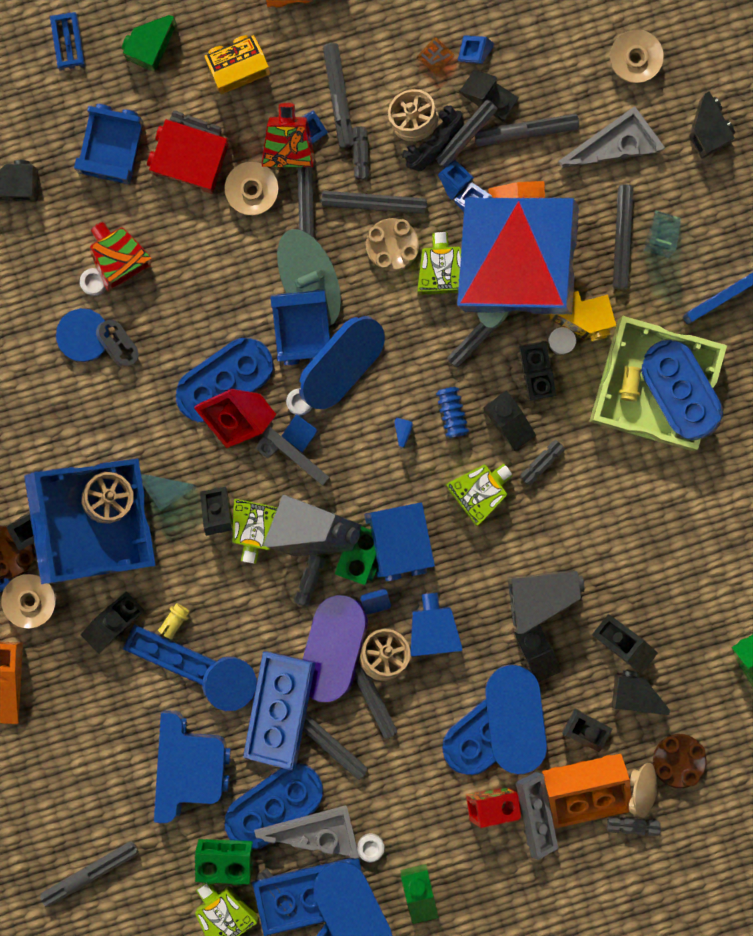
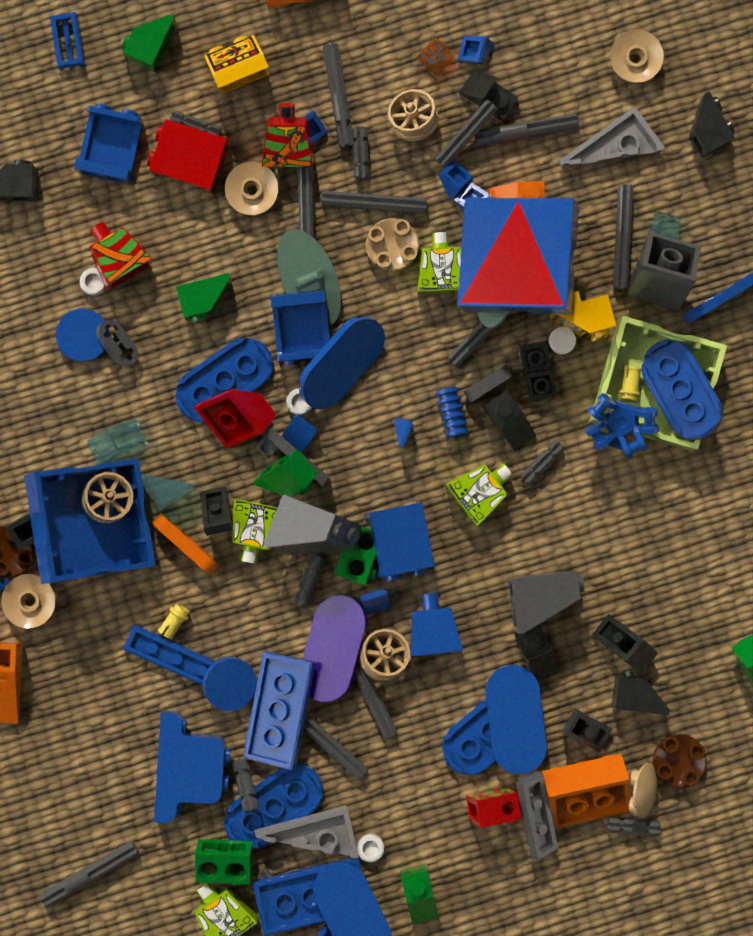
pearl dark grey slope [80,591,145,654] -> none
black piece [402,105,464,172] -> none
none -> clear light blue slope [87,419,147,465]
none -> orange beam [152,513,219,575]
none -> green slope [176,273,232,323]
none -> dark grey axle [232,759,259,813]
none -> green slope [253,449,318,497]
none -> dark grey beam [464,365,513,403]
none -> blue piece [585,393,659,459]
none -> dark grey slope [627,231,701,311]

